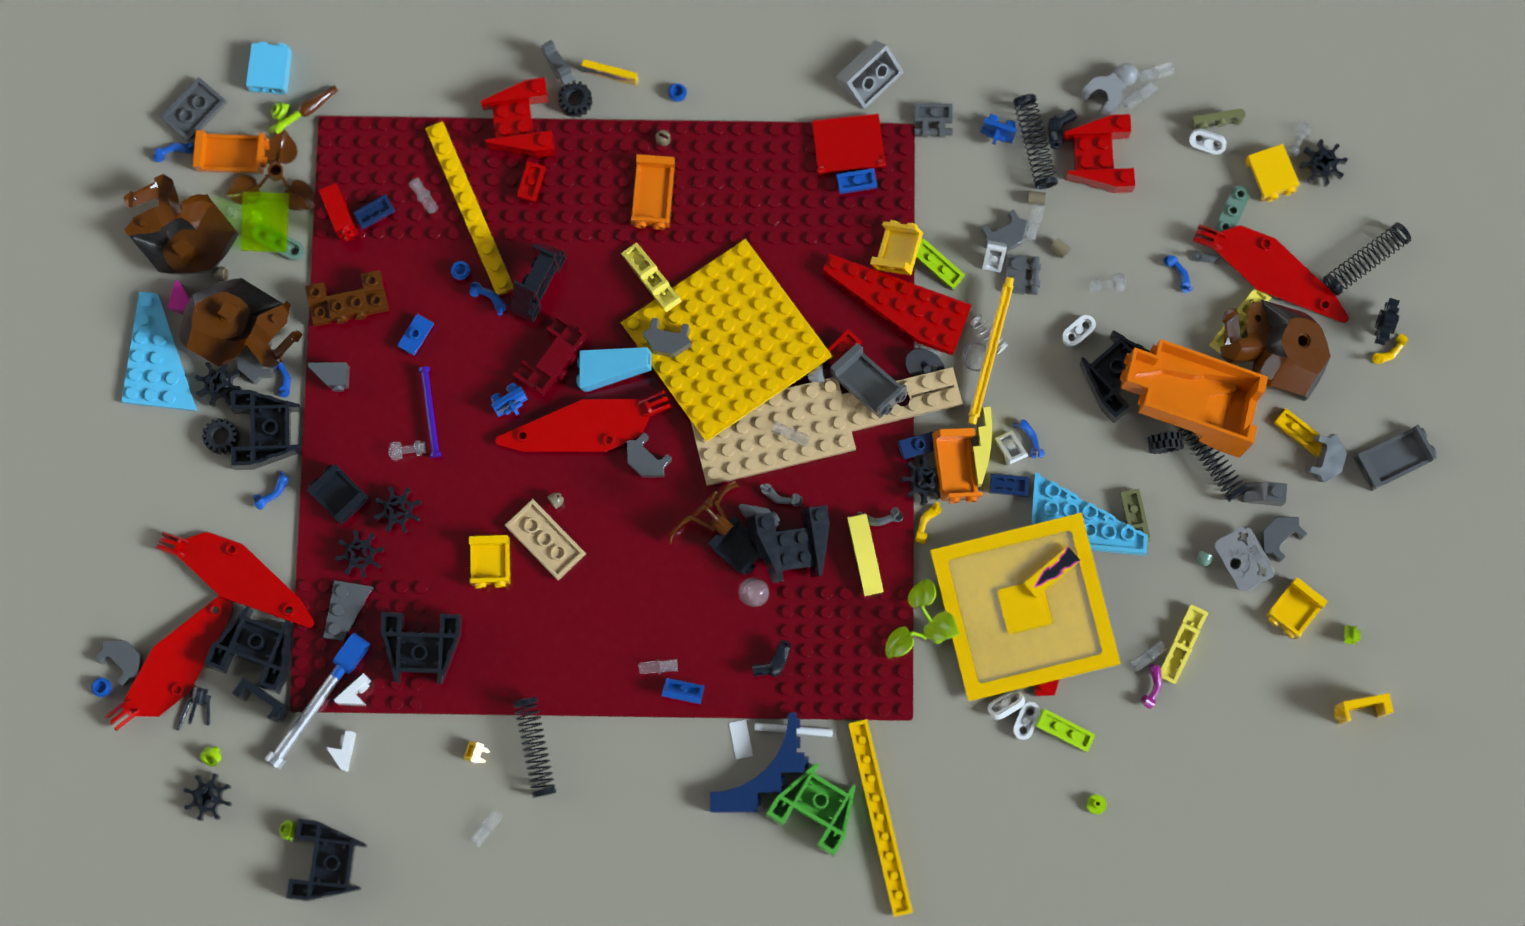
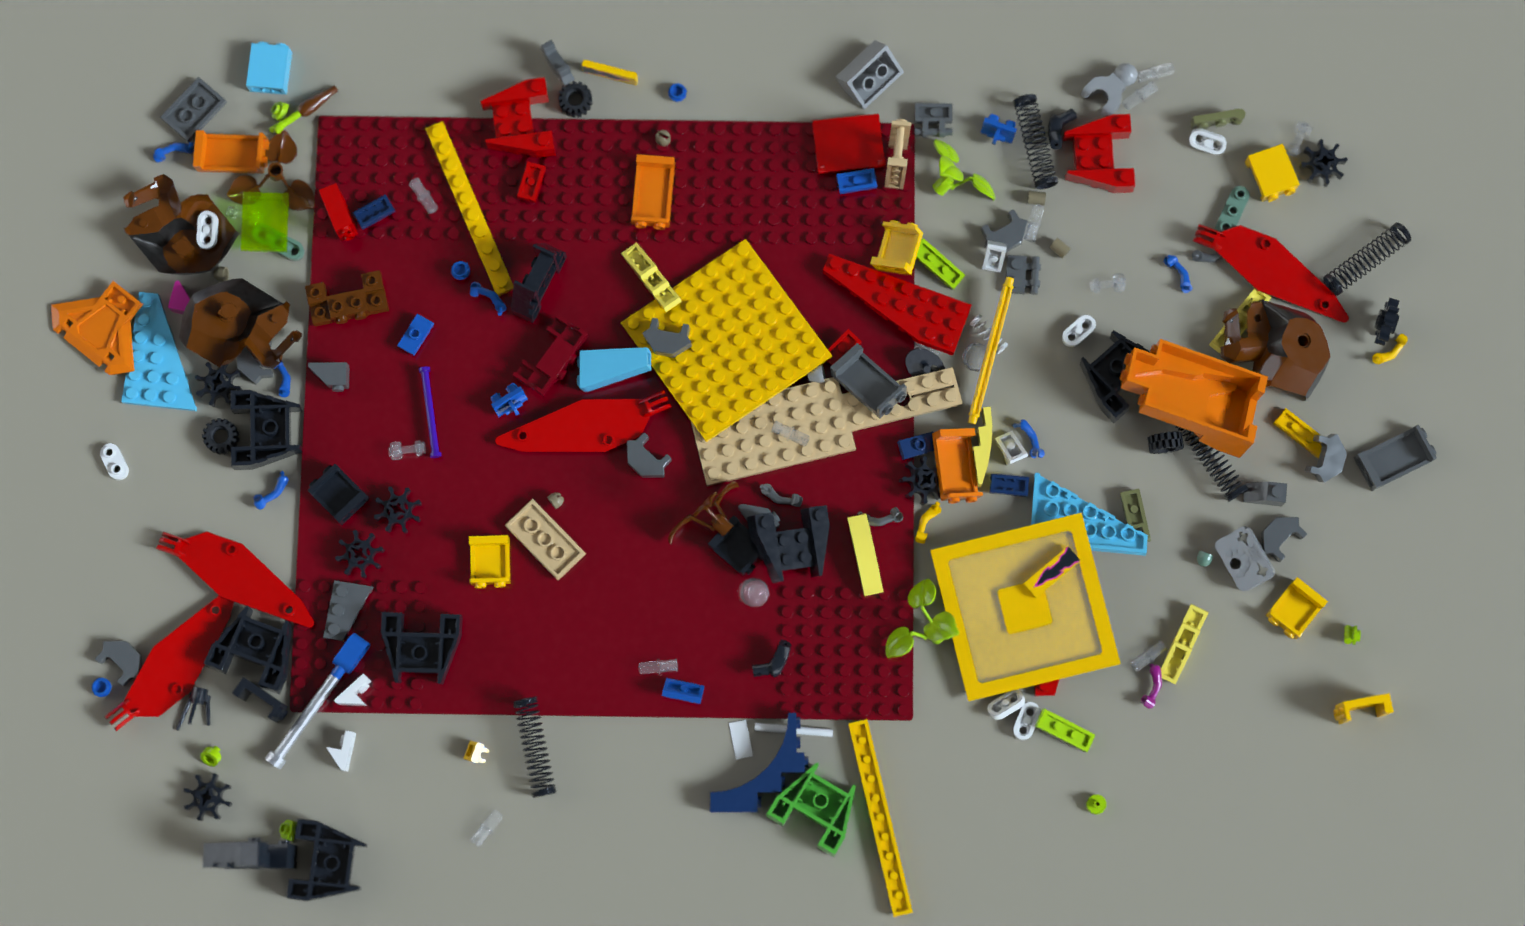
none -> orange plate [51,281,143,375]
none -> white plate [100,443,129,480]
none -> white plate [196,211,218,249]
none -> black wedge [203,838,297,869]
none -> tan fence [884,119,911,189]
none -> lime plant [932,139,995,201]

